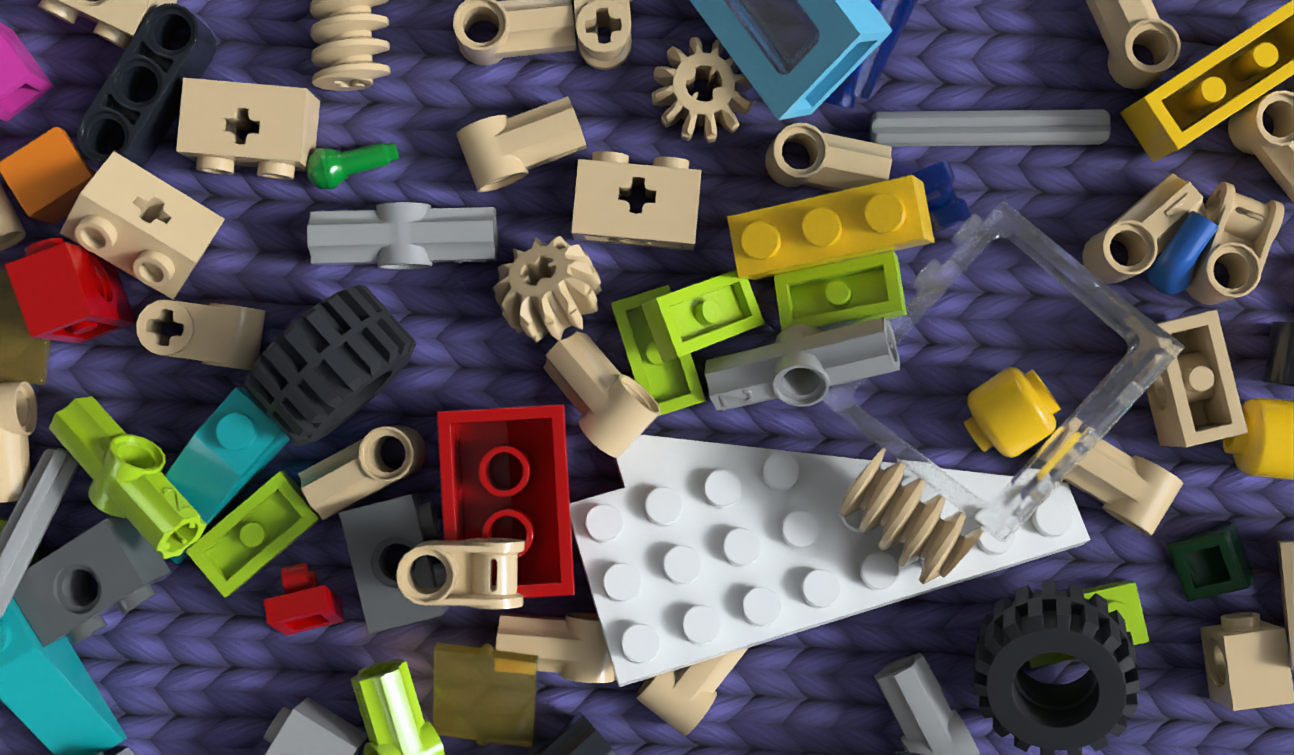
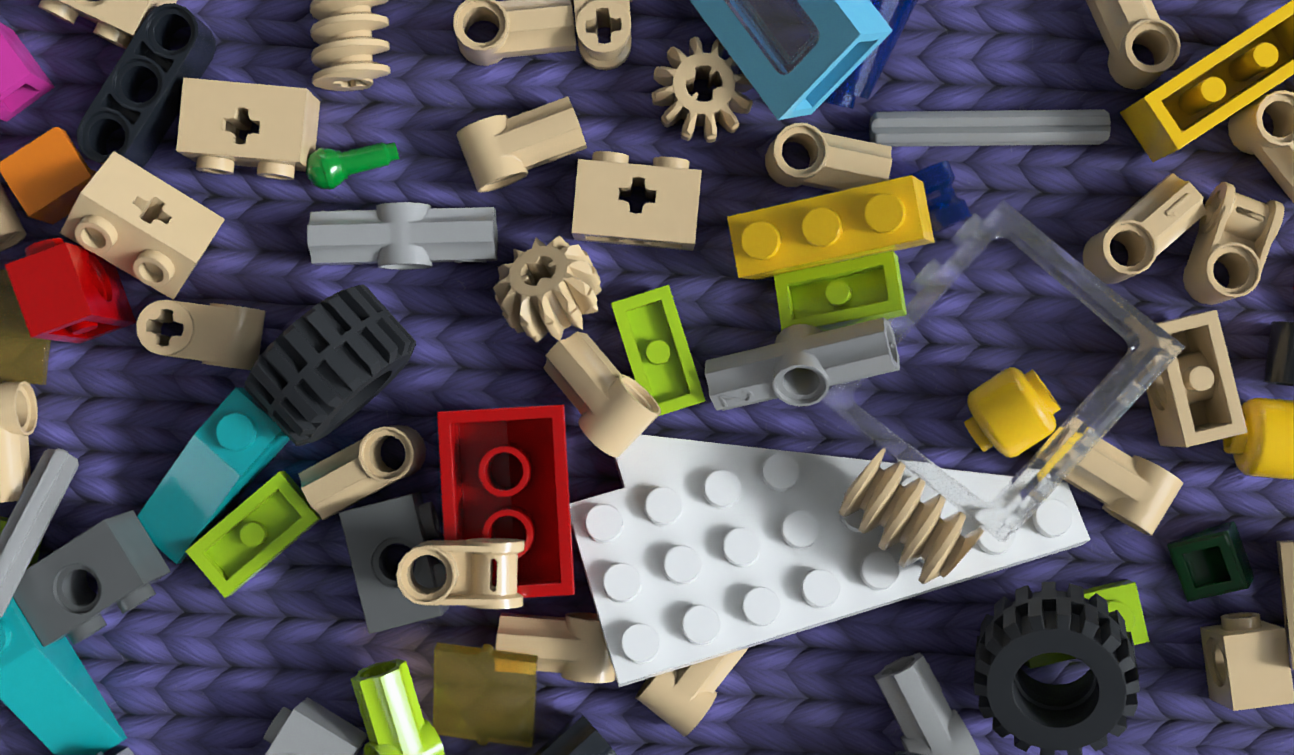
lime piece [49,396,207,559] -> none
red tile [264,563,345,636] -> none
lime plate [641,270,765,363] -> none
blue arm [1147,211,1219,295] -> none

